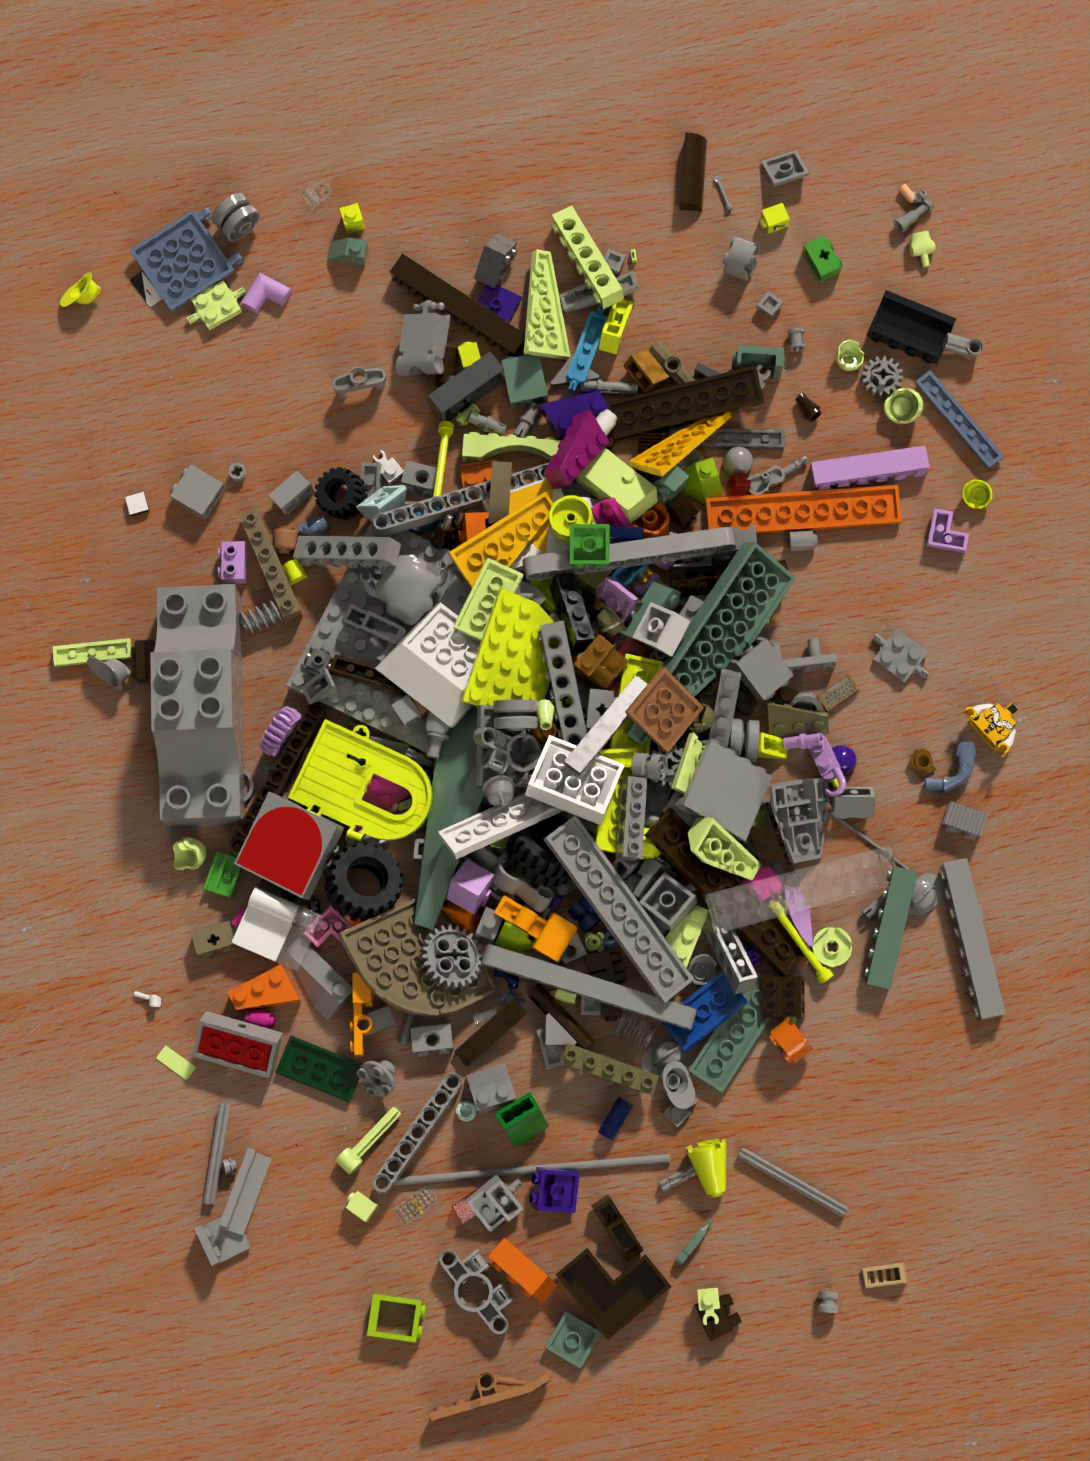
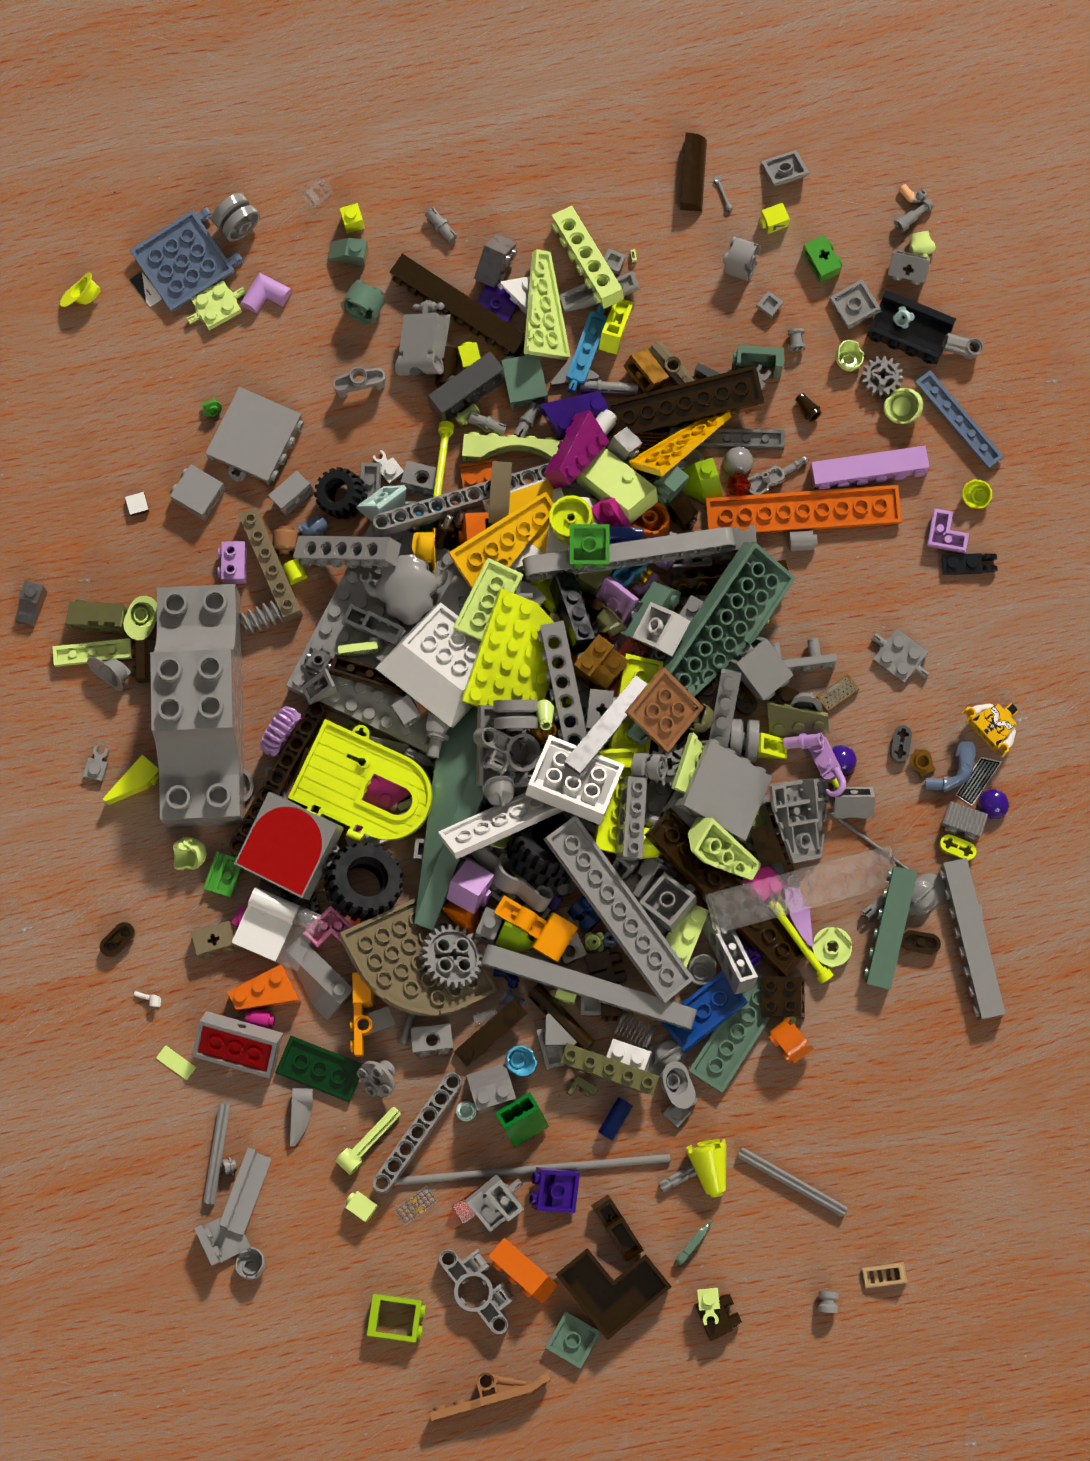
none -> flat silver arch [15,580,48,628]
none -> olive wedge [65,600,127,636]
none -> light grey plate [83,745,109,782]
none -> dark brown plate [100,922,135,957]
none -> neon yellow slope [103,755,159,805]
none -> yellowish green piece [123,596,157,640]
none -> bright green plate [202,397,222,417]
none -> light grey panel [206,387,304,486]
none -> light grey hair [235,1247,266,1280]
none -> light grey piece [290,1088,313,1146]
none -> yellowish green tile [338,641,379,657]
none -> sand green brick [341,280,385,324]
none -> yellow piece [411,528,436,574]
none -> light grey pin [425,207,458,243]
none -> white wing [497,276,530,315]
none -> medium azure hair [505,1045,537,1077]
none -> olive bracket [566,1076,598,1097]
none -> white brick [606,1039,652,1071]
none -> light grey brick [607,427,642,467]
none -> light grey plate [829,279,881,330]
none -> light grey brick [888,250,930,285]
none -> dark grey beam [890,725,912,763]
none -> light aqua plate [893,306,915,329]
none -> dark brown plate [901,930,941,955]
none -> neon yellow beam [939,834,977,861]
none -> black hinge [942,553,998,575]
none -> sticker [956,757,1002,806]
none -> dark purple hair [977,789,1009,819]

